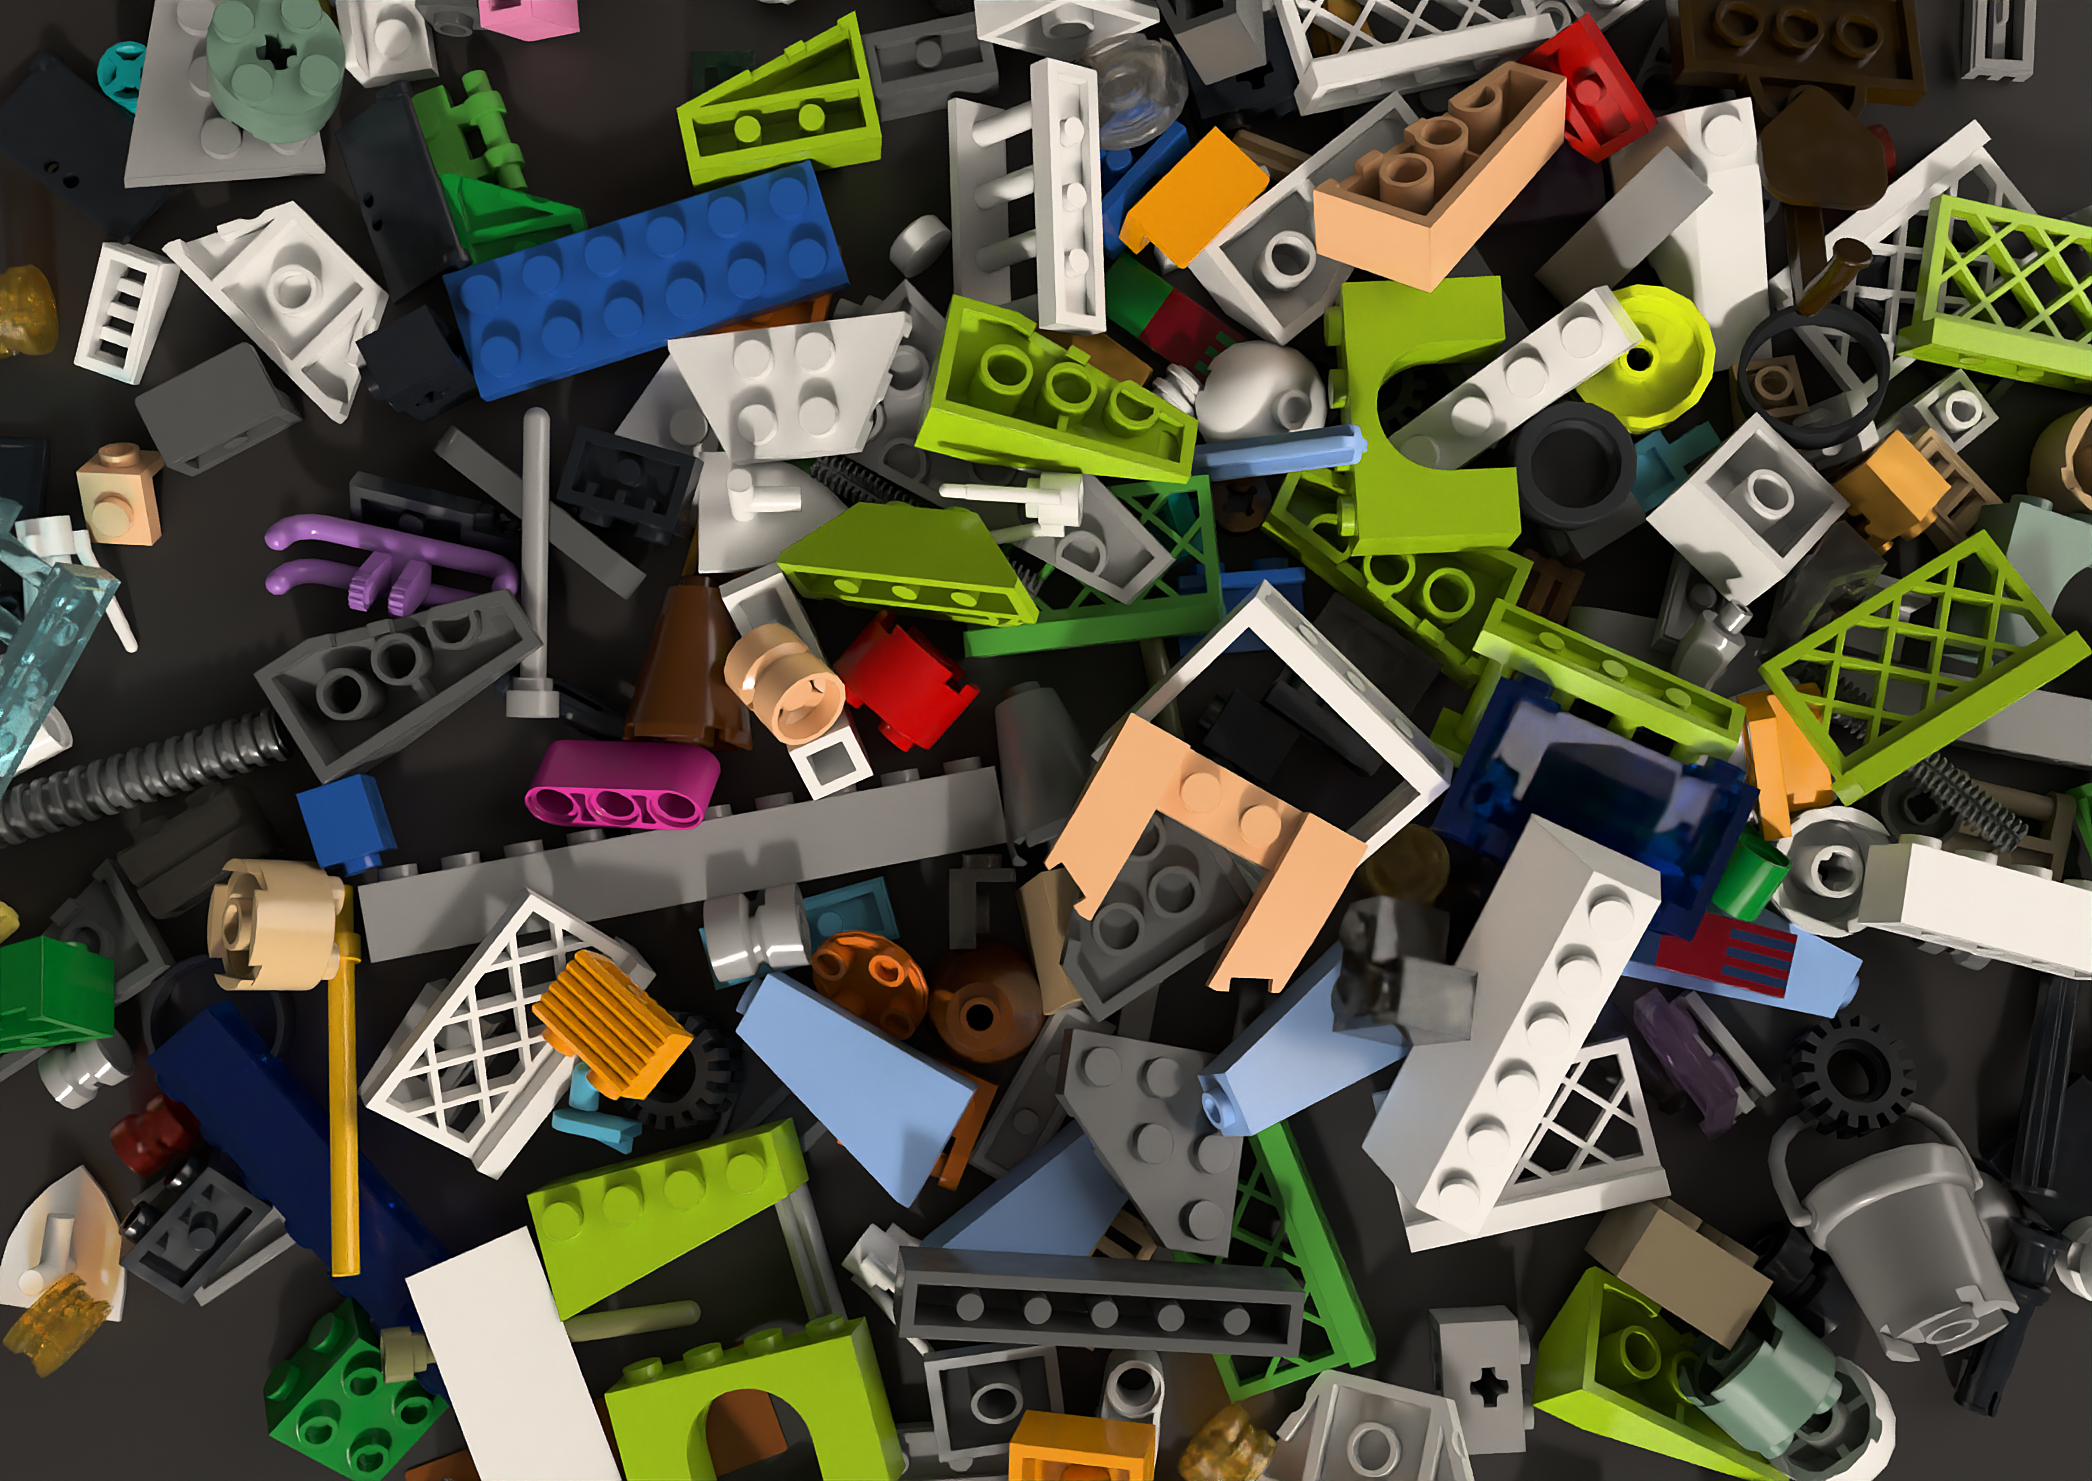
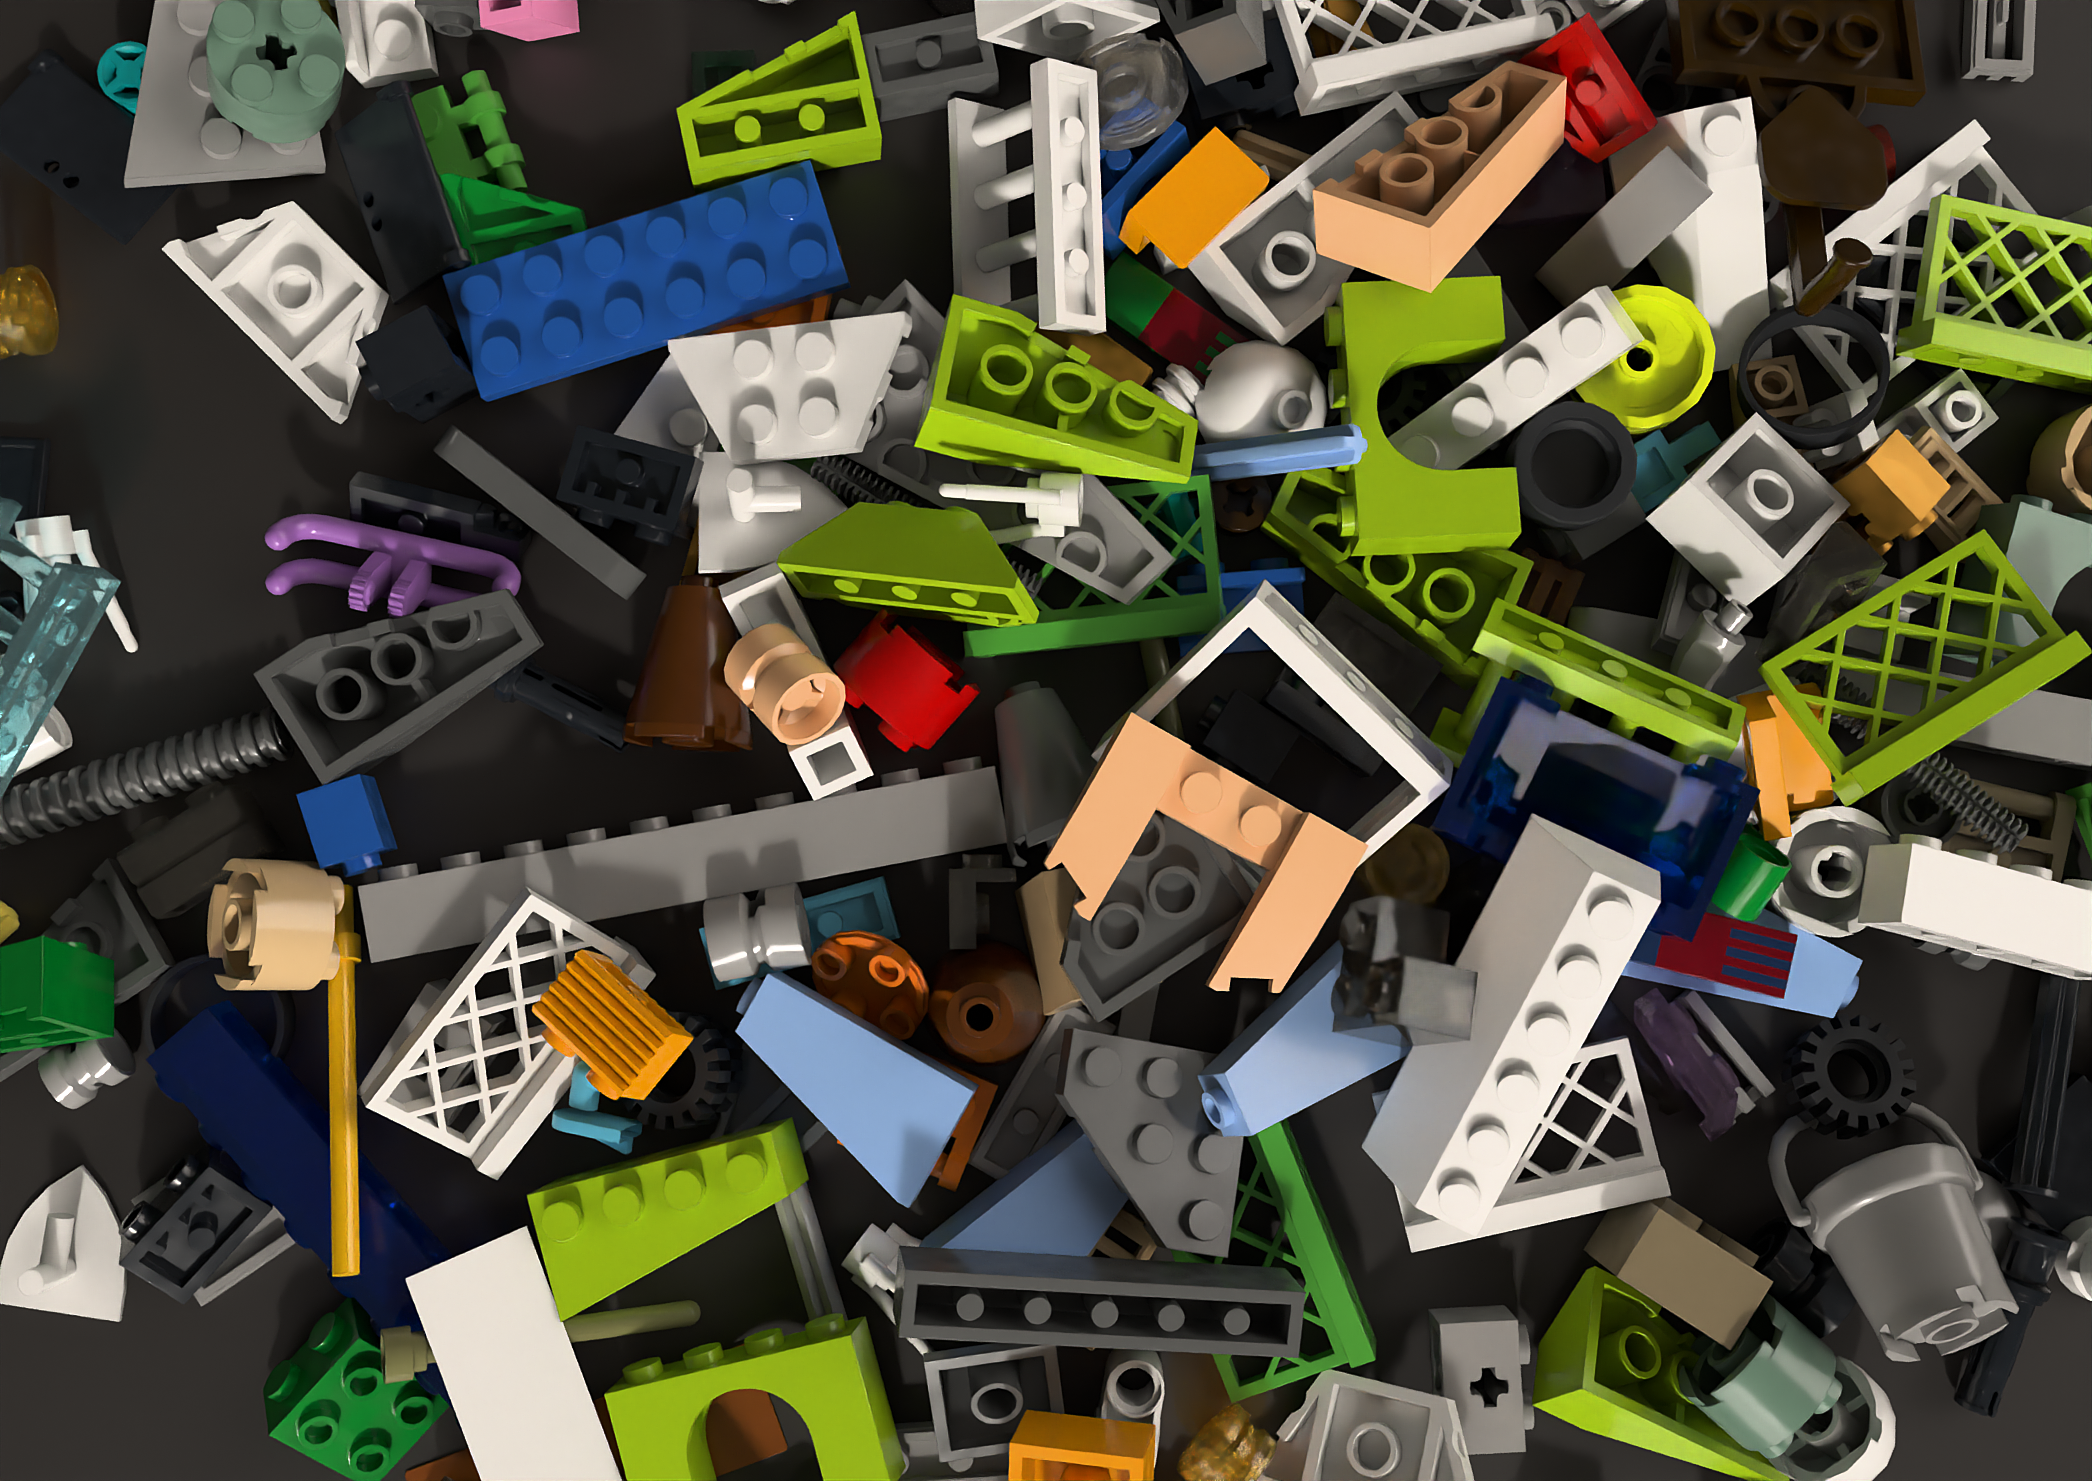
clear yellow wheel [3,1272,114,1378] -> none
white slope [74,242,181,385] -> none
light nougat bracket [76,443,165,546] -> none
clear red wheel [110,1087,207,1178] -> none
dark grey panel [135,342,304,477] -> none
light grey piece [506,407,560,718] -> none
dark pink beam [525,740,721,830] -> none
white tile [890,215,951,278] -> none

